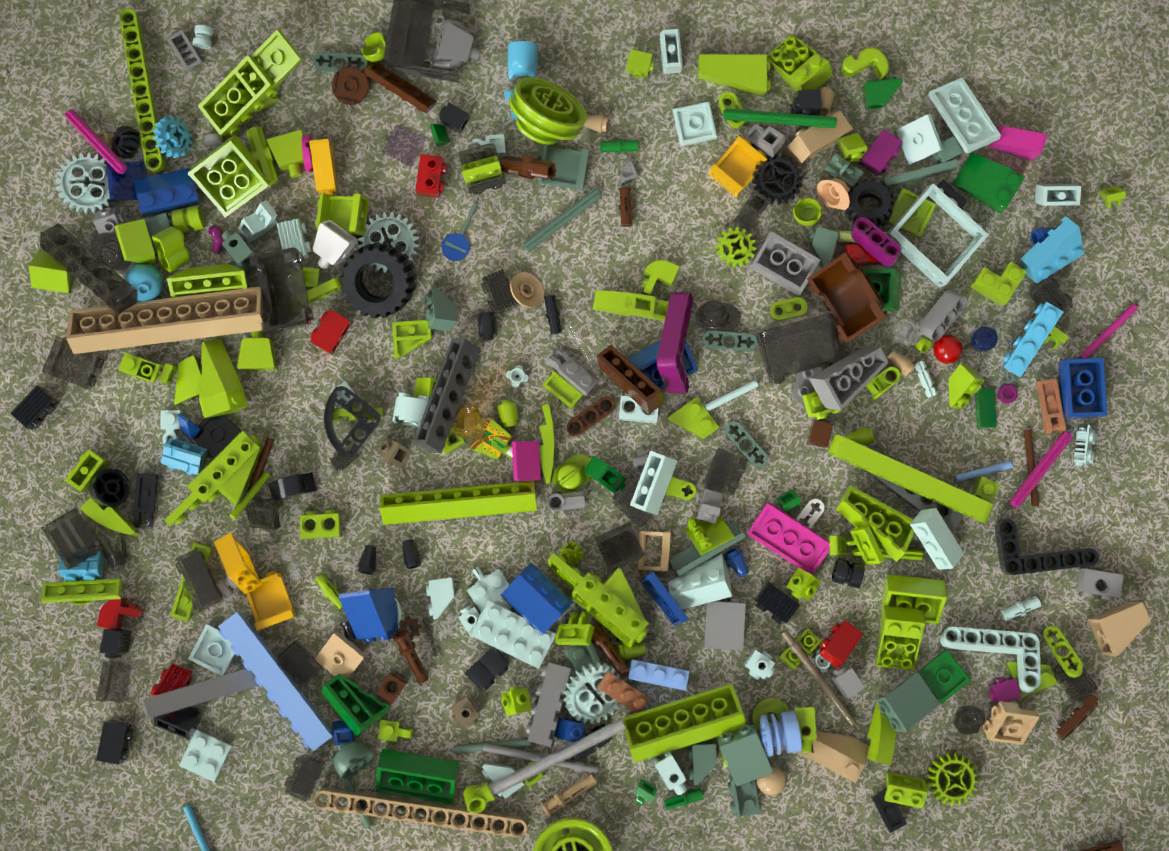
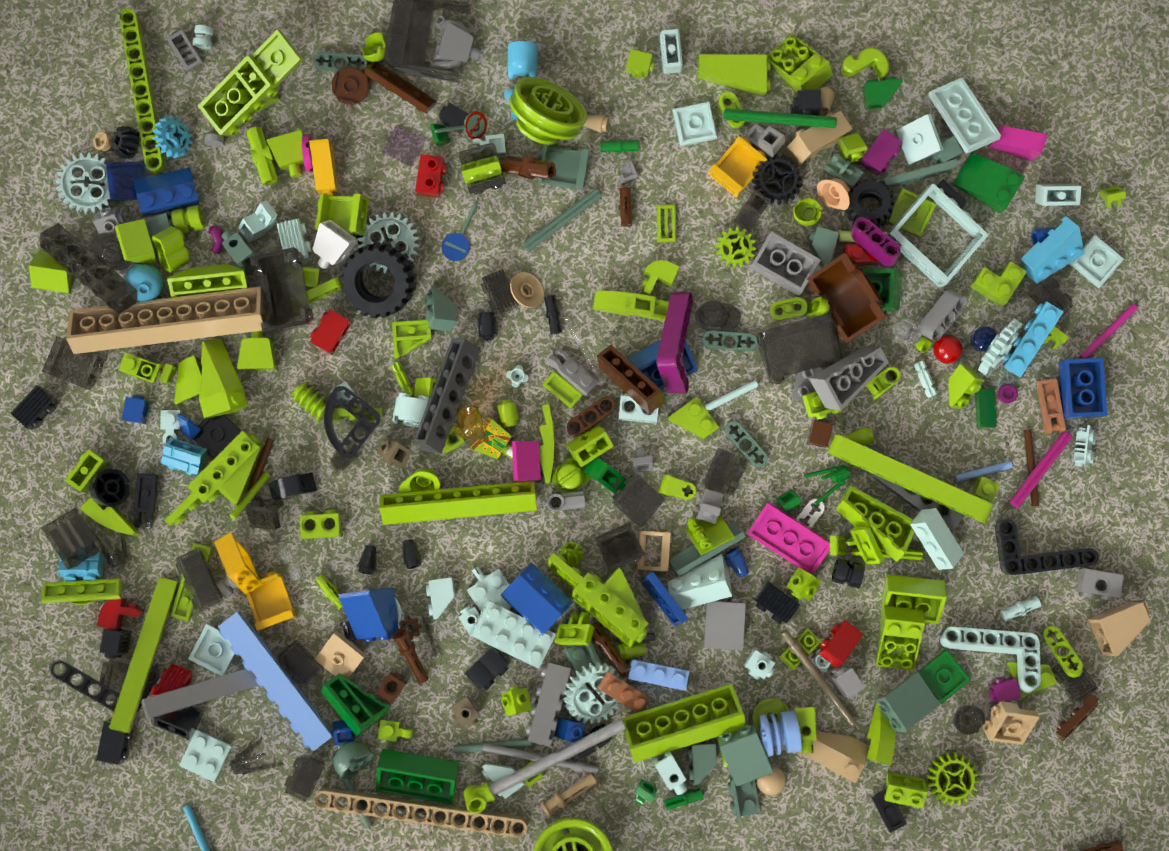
dark pink axle [65,109,128,174] -> none
lime slope [188,134,269,217] -> none
light aqua brick [630,451,677,515] -> none
tan cone [887,351,916,377] -> none
none -> black beam [49,659,160,714]
none -> lime tile [109,577,179,733]
none -> blue brick [121,395,149,424]
none -> clear smoke plant [230,739,282,775]
none -> lime piece [290,381,326,423]
none -> lime axle [391,362,414,397]
none -> lime piece [398,468,440,493]
none -> piece [435,111,487,139]
none -> lime brick [565,424,614,467]
none -> lime tile [656,204,676,243]
none -> green plant [804,464,850,505]
none -> lime plate [806,297,830,319]
none -> light aqua gear [978,318,1022,375]
none -> light aqua plate [1069,235,1124,288]

